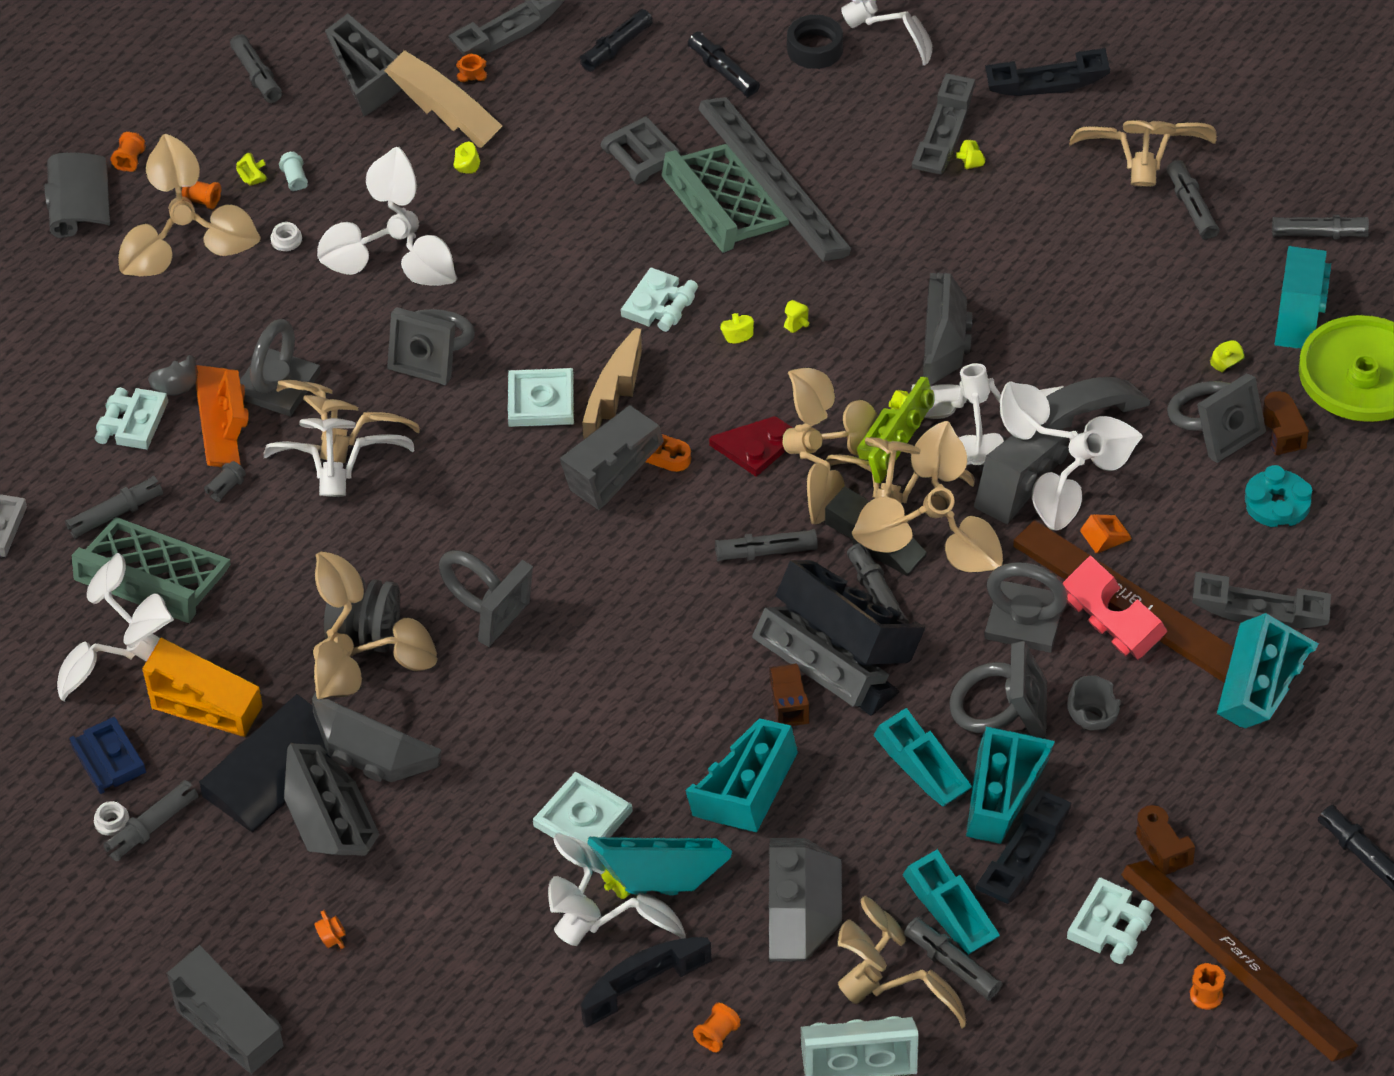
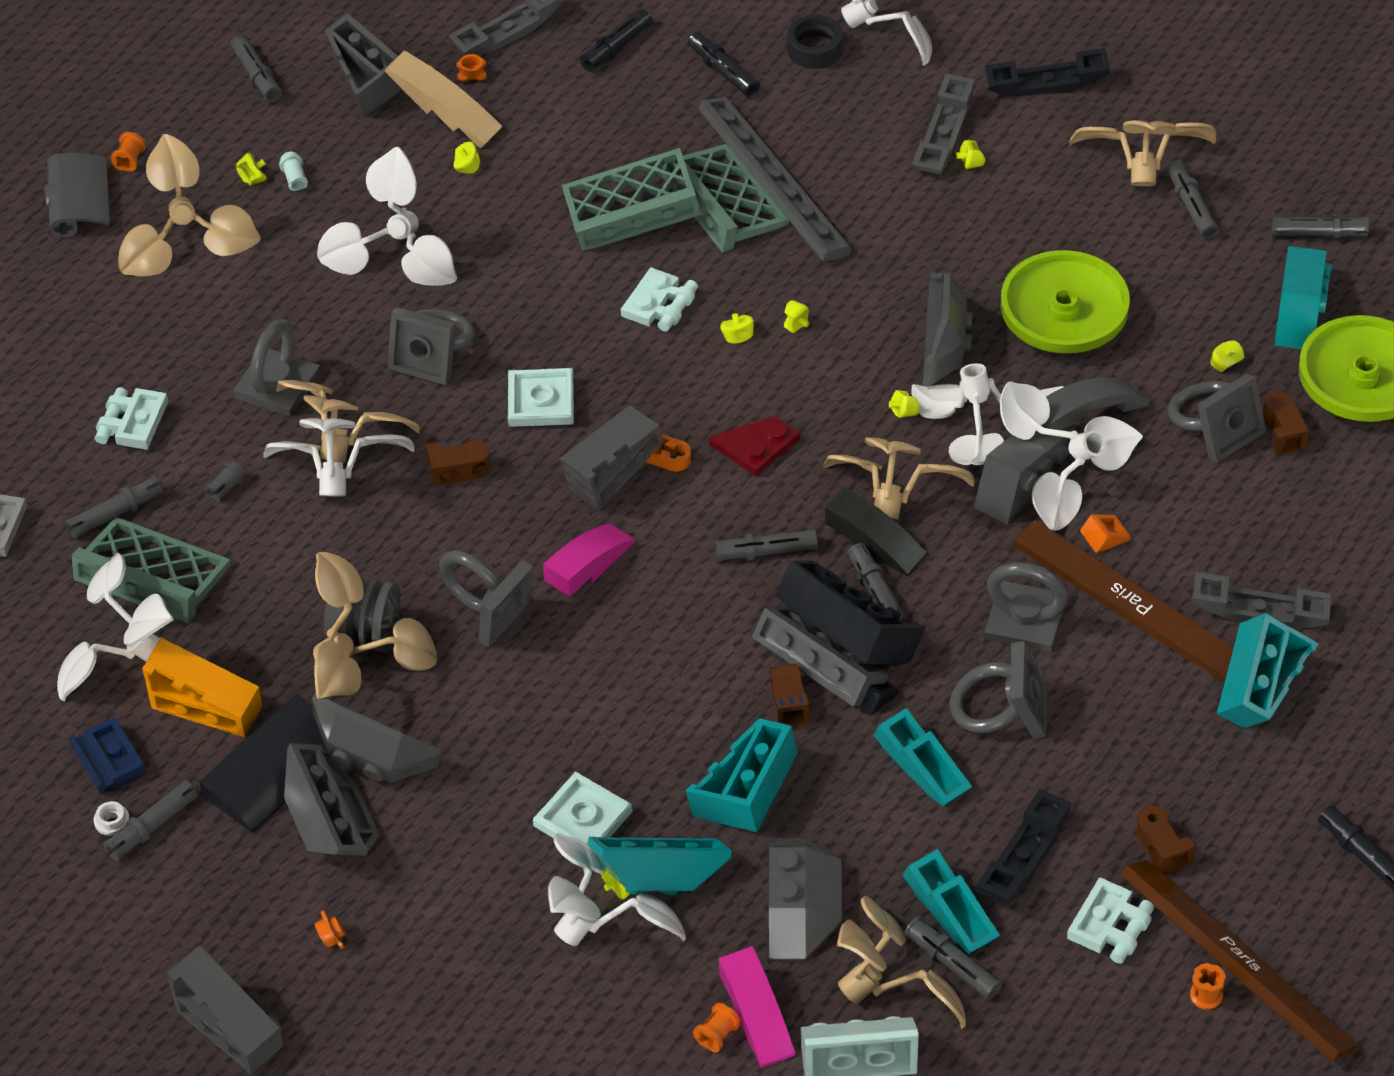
dark grey hair [148,355,198,396] -> none
orange bush [182,181,221,210] -> none
orange bracket [196,365,249,467] -> none
white plate [271,222,302,251] -> none
black slope [581,937,712,1028] -> none
tan slope [582,328,642,439] -> none
dark grey plate [601,116,680,185] -> none
tan plant [783,368,878,524] -> none
tan plant [852,421,1003,572] -> none
lime bracket [857,377,935,483] -> none
teal wedge [966,727,1055,844] -> none
coral arch [1063,555,1167,660] -> none
dark grey hair [1067,675,1121,731] -> none
teal plate [1245,465,1312,527] -> none
none -> reddish brown leg [426,440,491,486]
none -> dark pink slope [543,523,635,597]
none -> sand green fence [562,148,702,251]
none -> dark pink slope [718,946,795,1068]
none -> lime dish [1000,250,1130,354]

